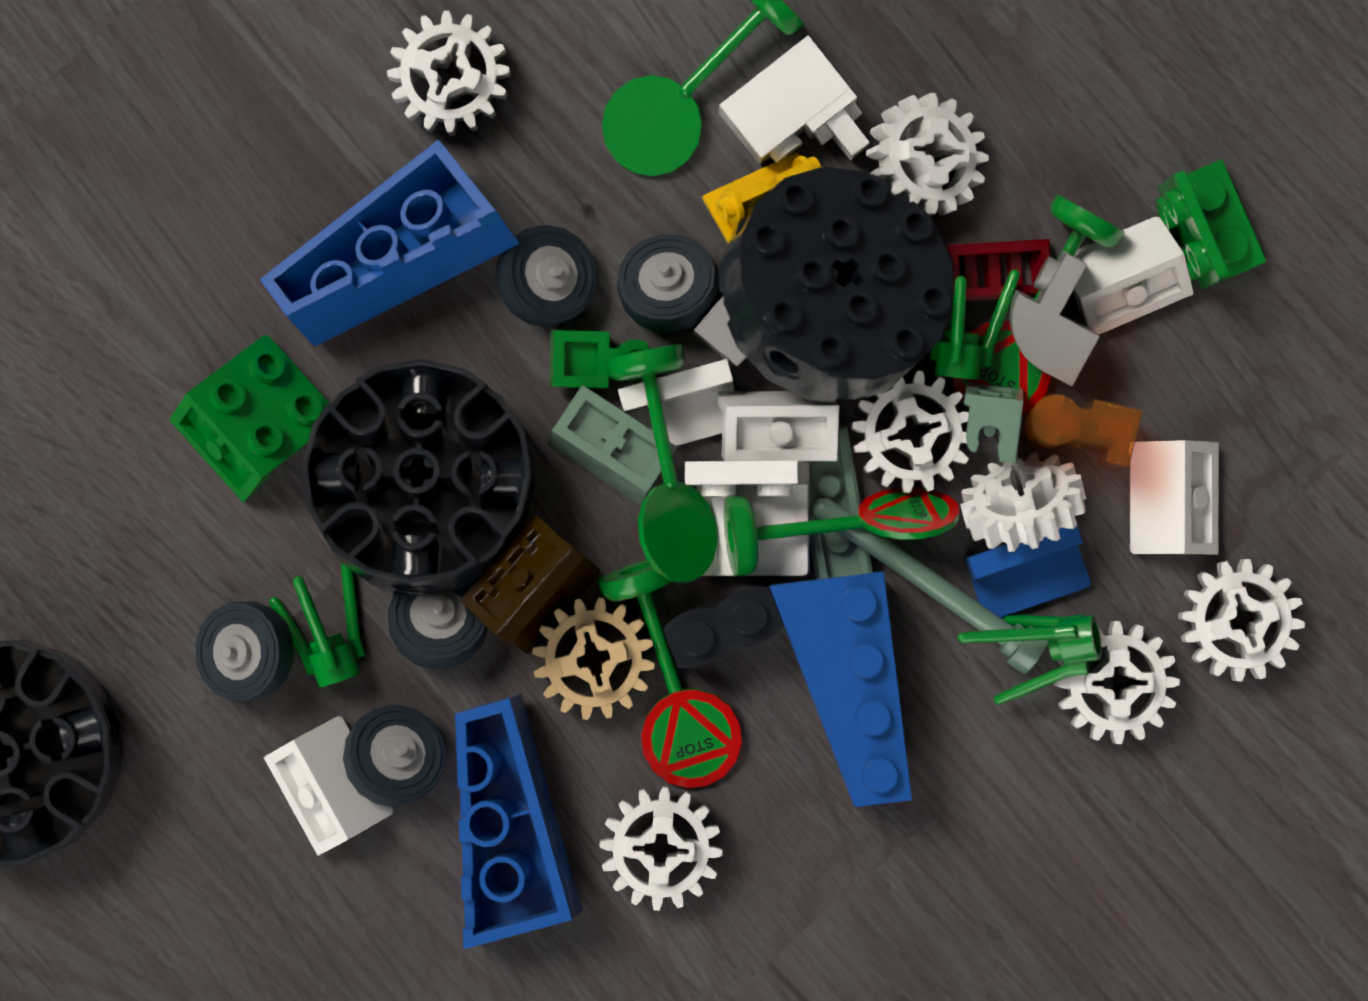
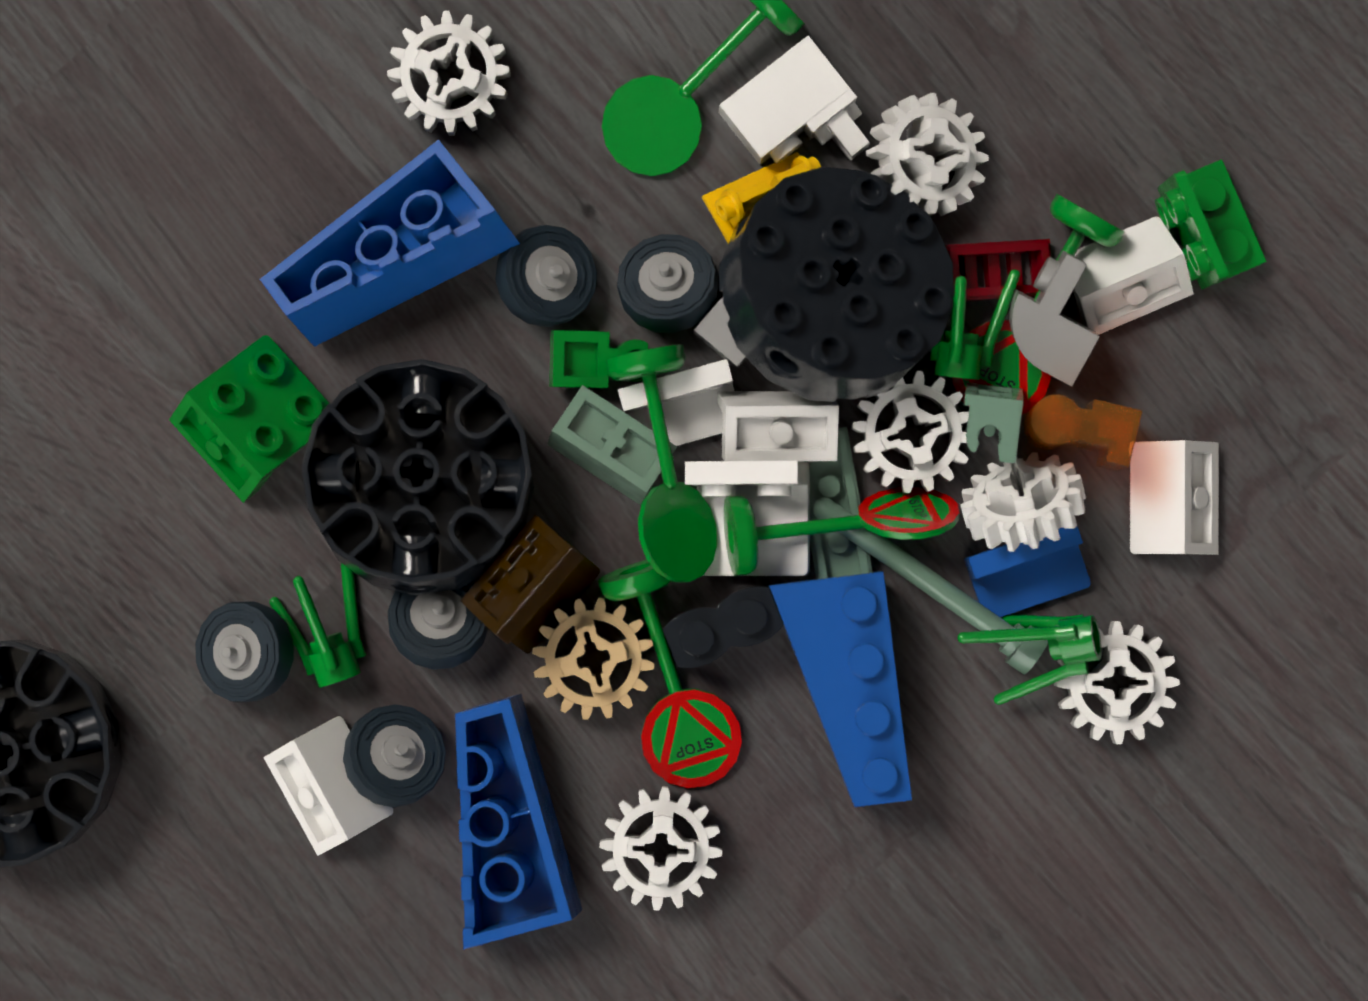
white gear [1178,559,1305,682] -> none

